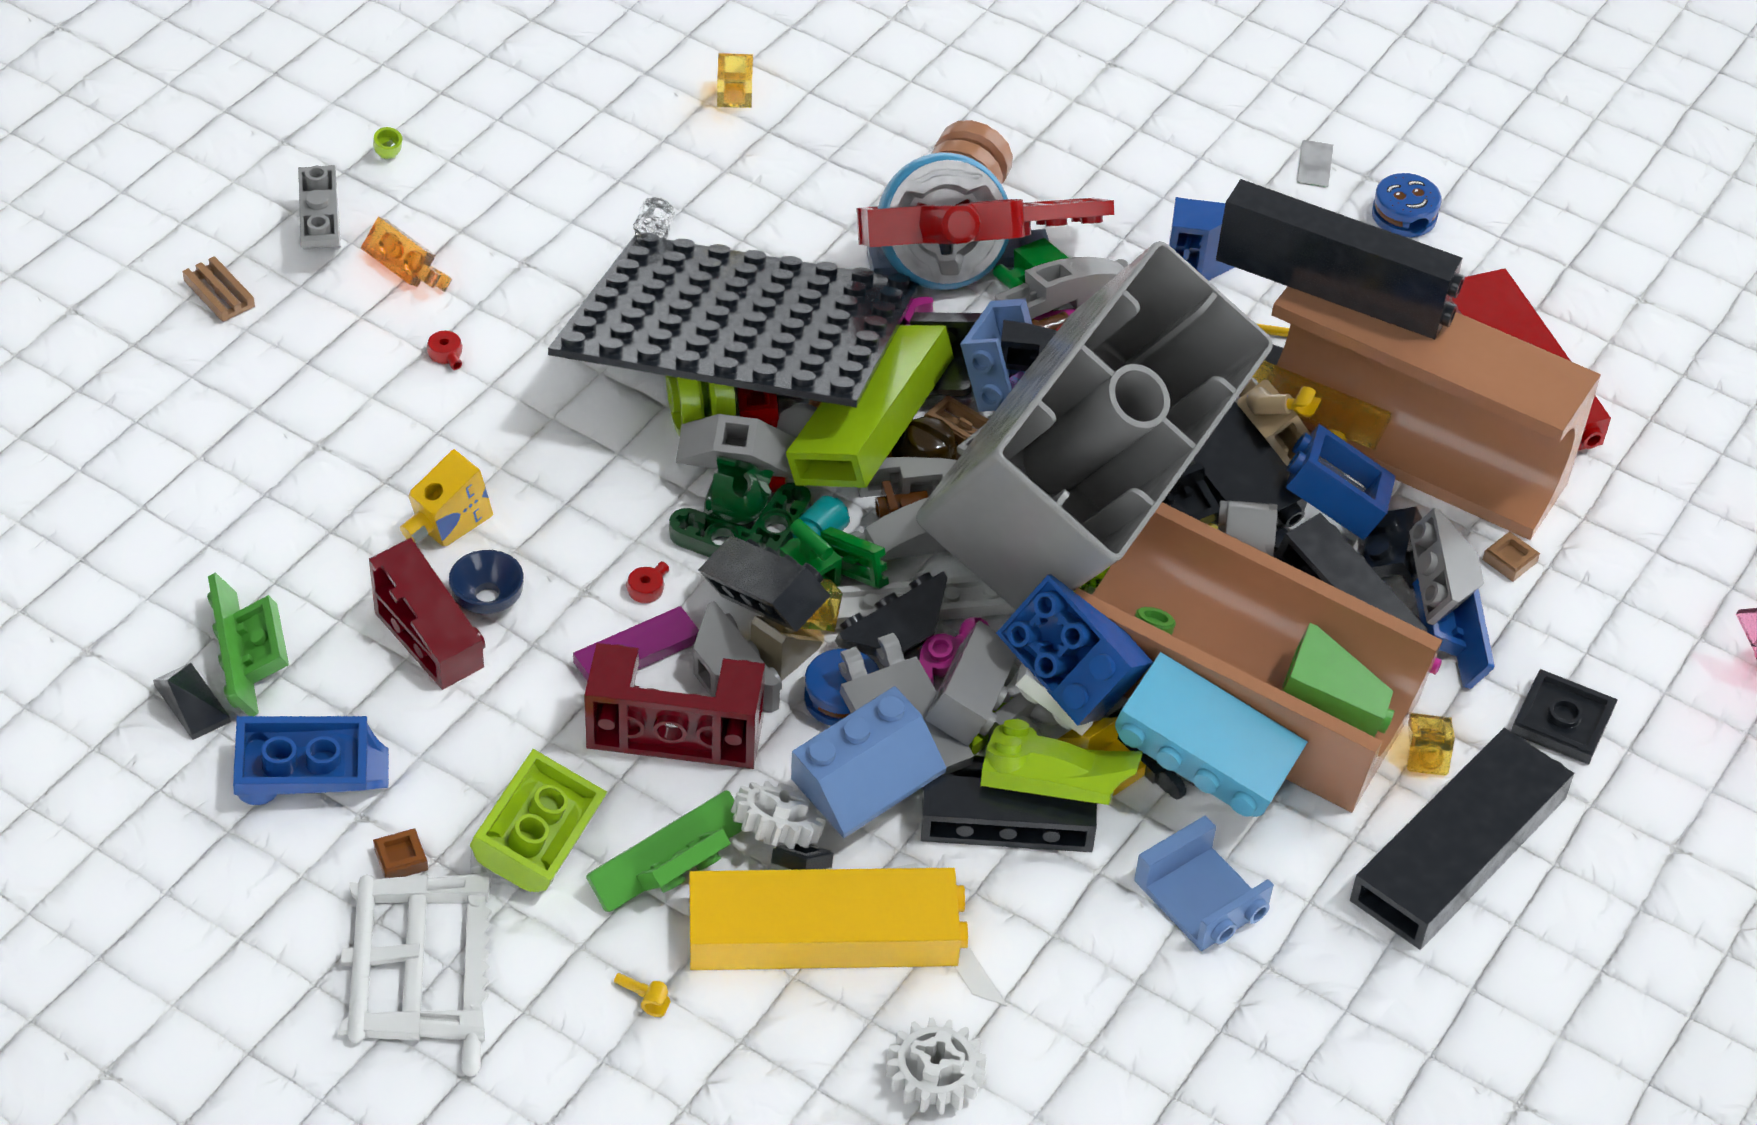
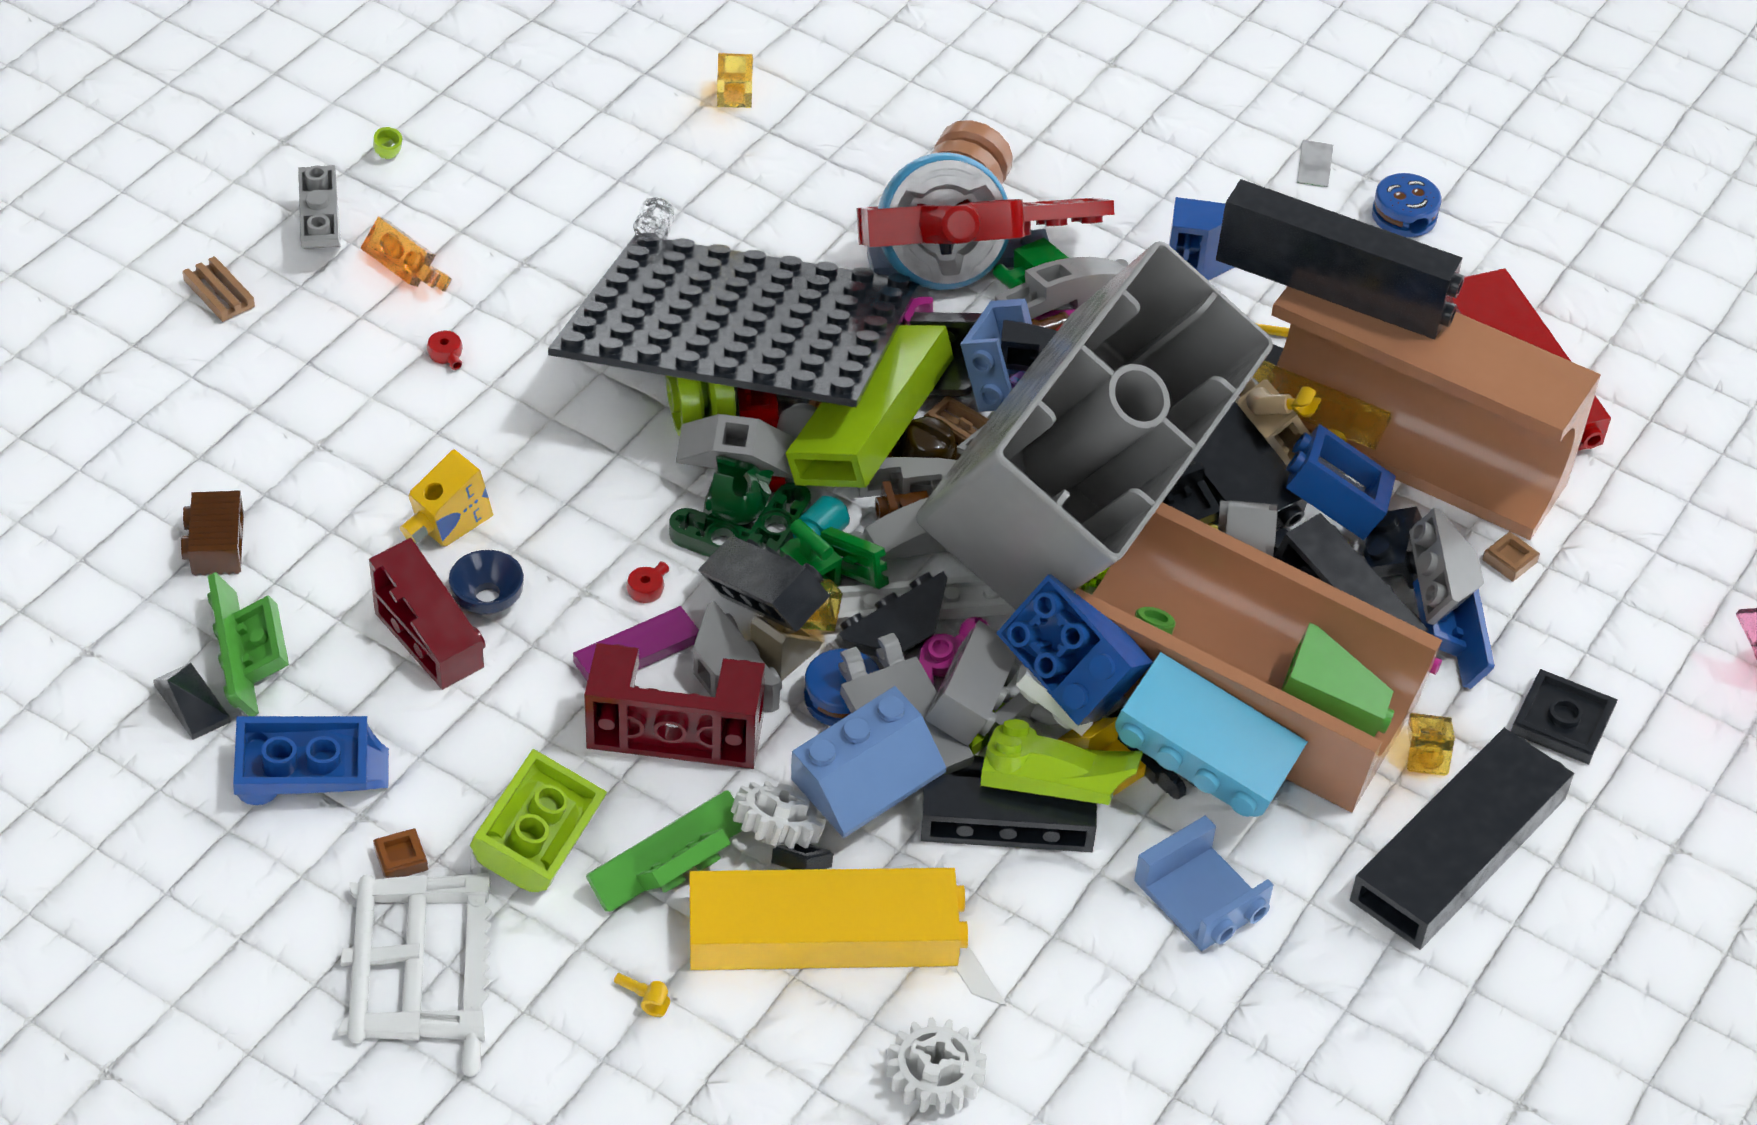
none -> reddish brown brick [181,490,244,576]

